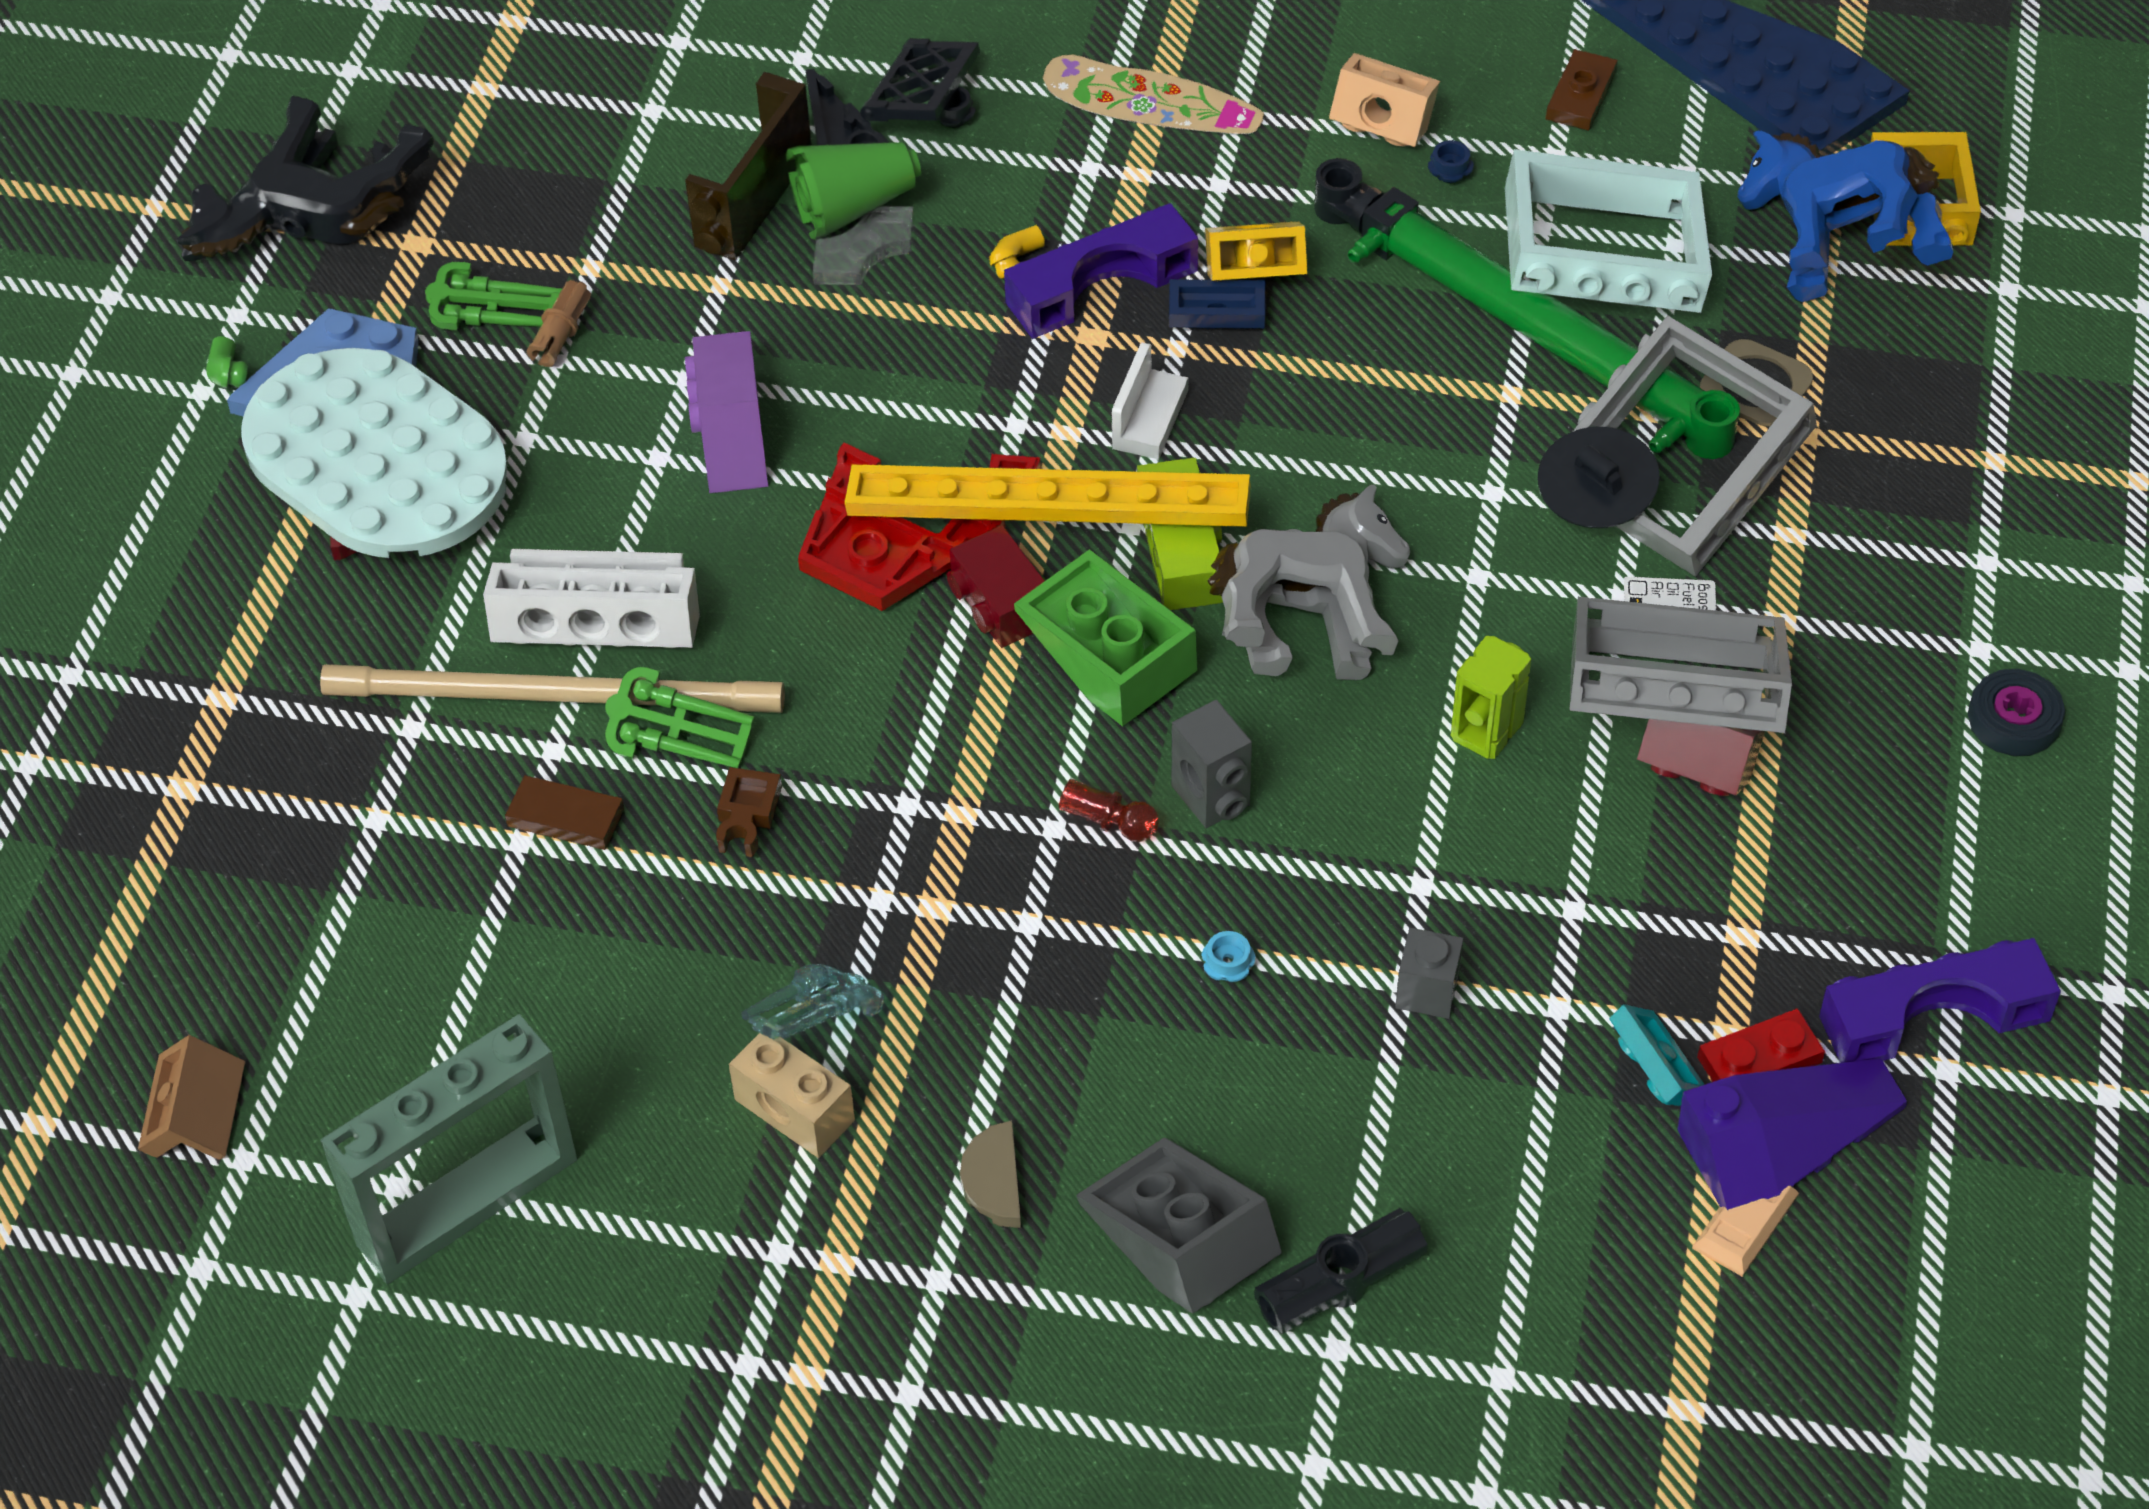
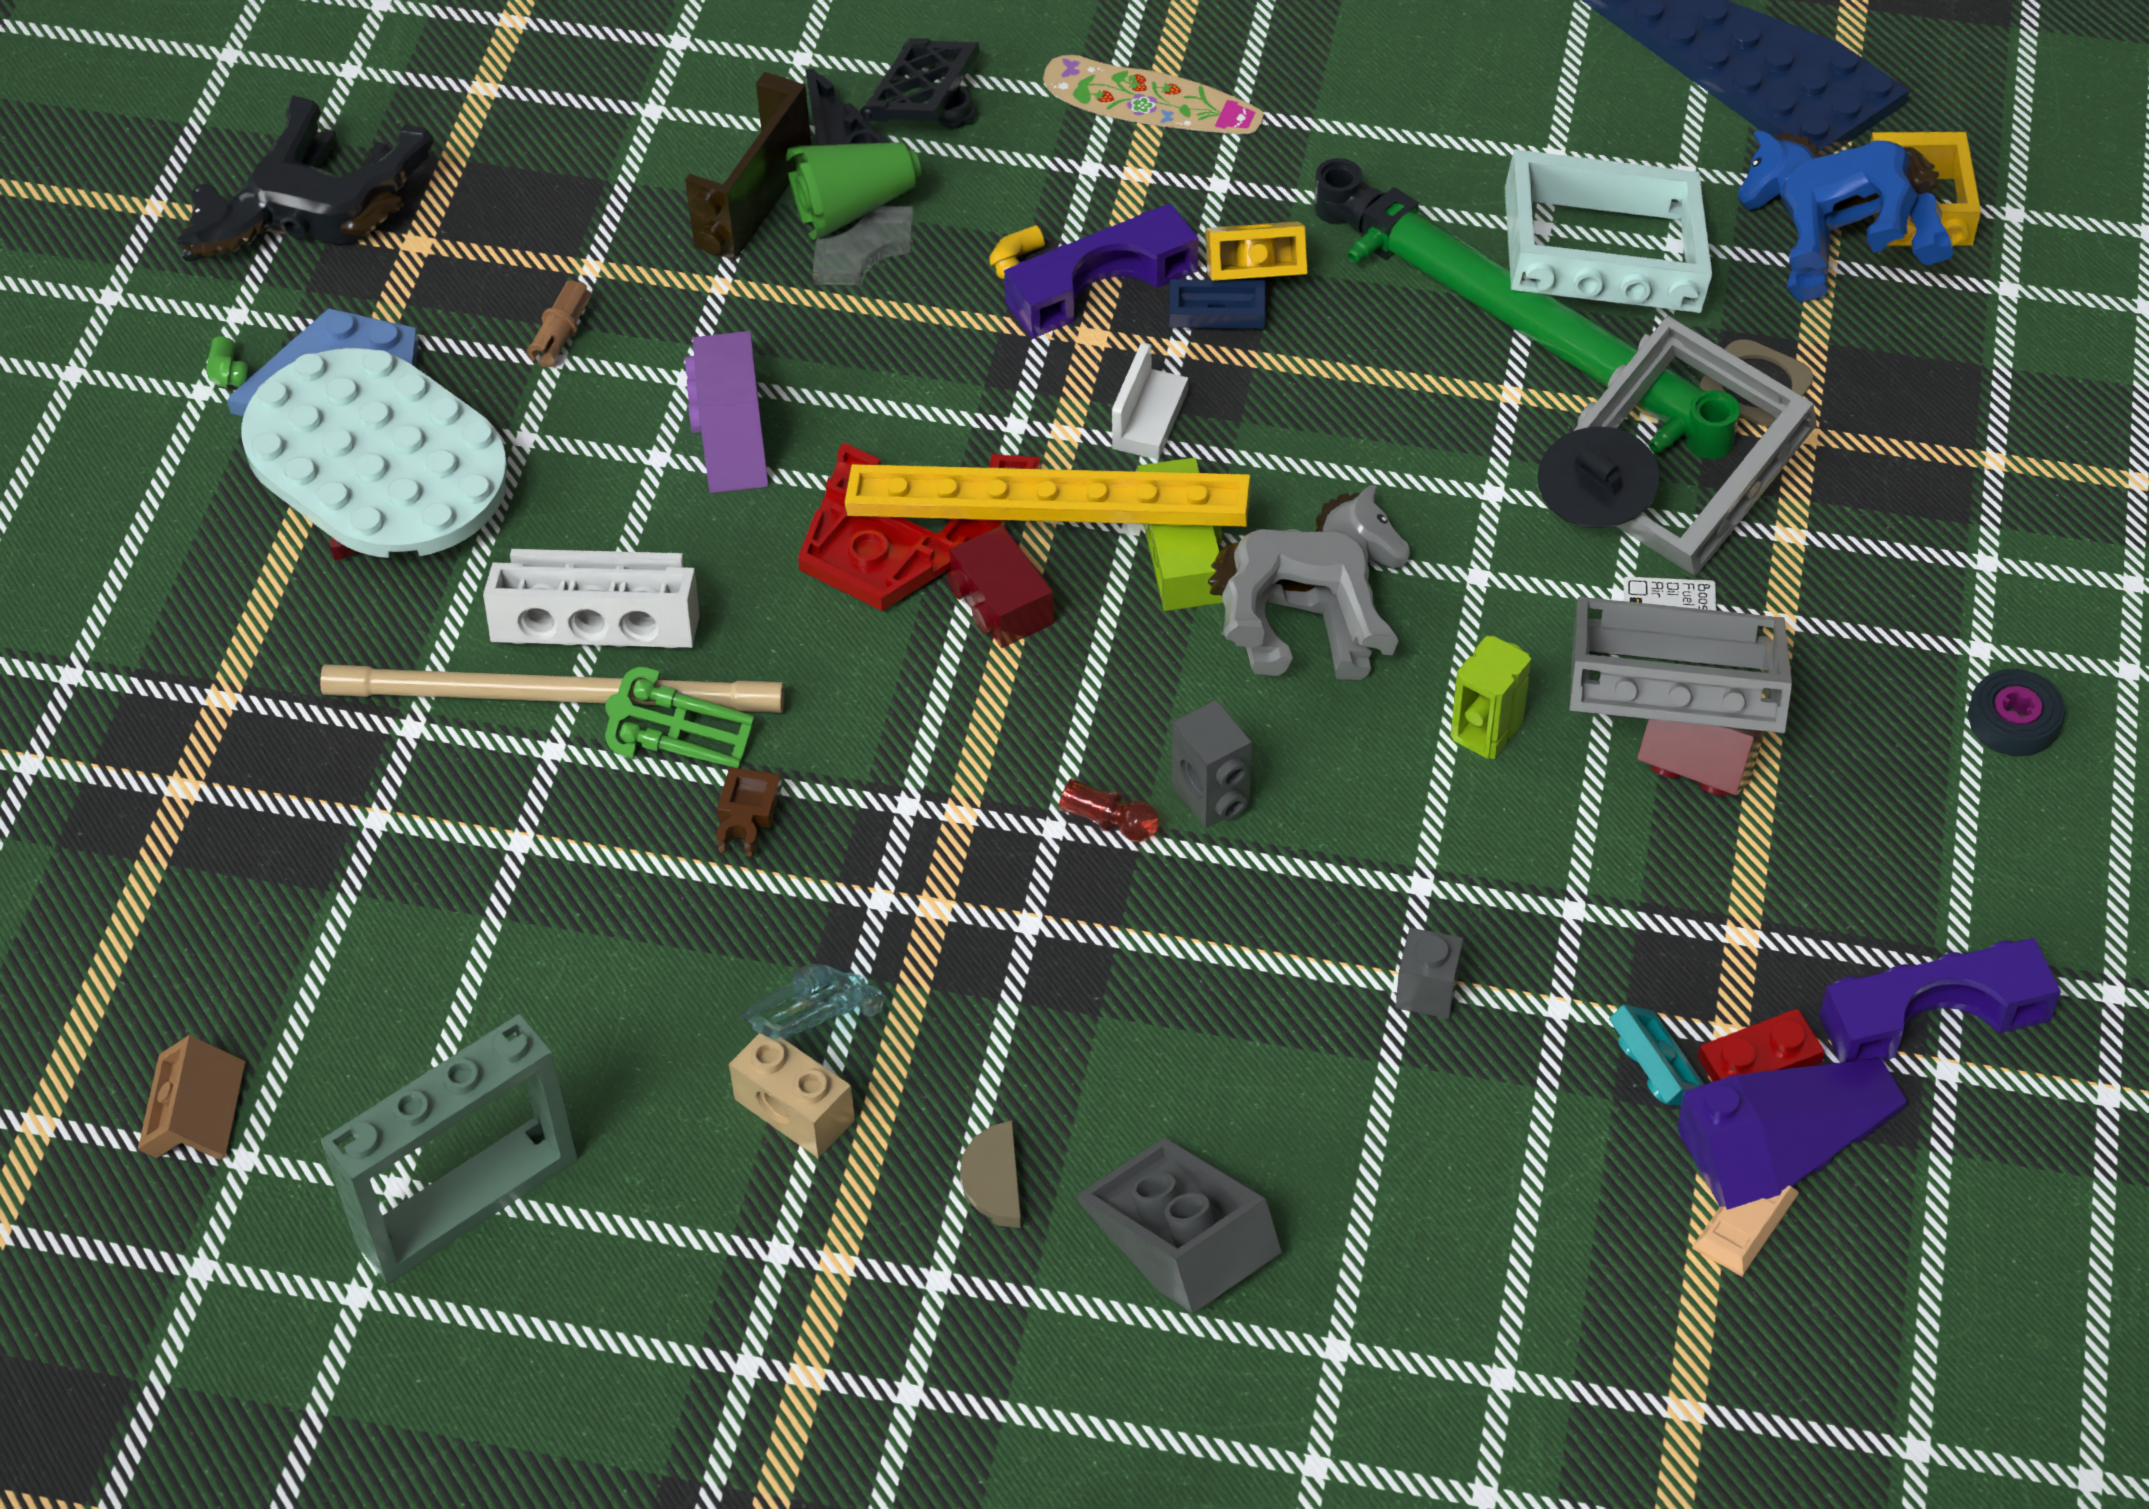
bright green piece [425,262,562,330] -> none
reddish brown tile [505,775,624,850] -> none
bright green slope [1014,549,1197,726] -> none
medium azure plate [1202,931,1255,982] -> none
black piece [1254,1208,1428,1335] -> none
light nougat brick [1329,53,1440,147] -> none
dark blue plate [1428,140,1474,183] -> none
reddish brown plate [1546,49,1618,130] -> none

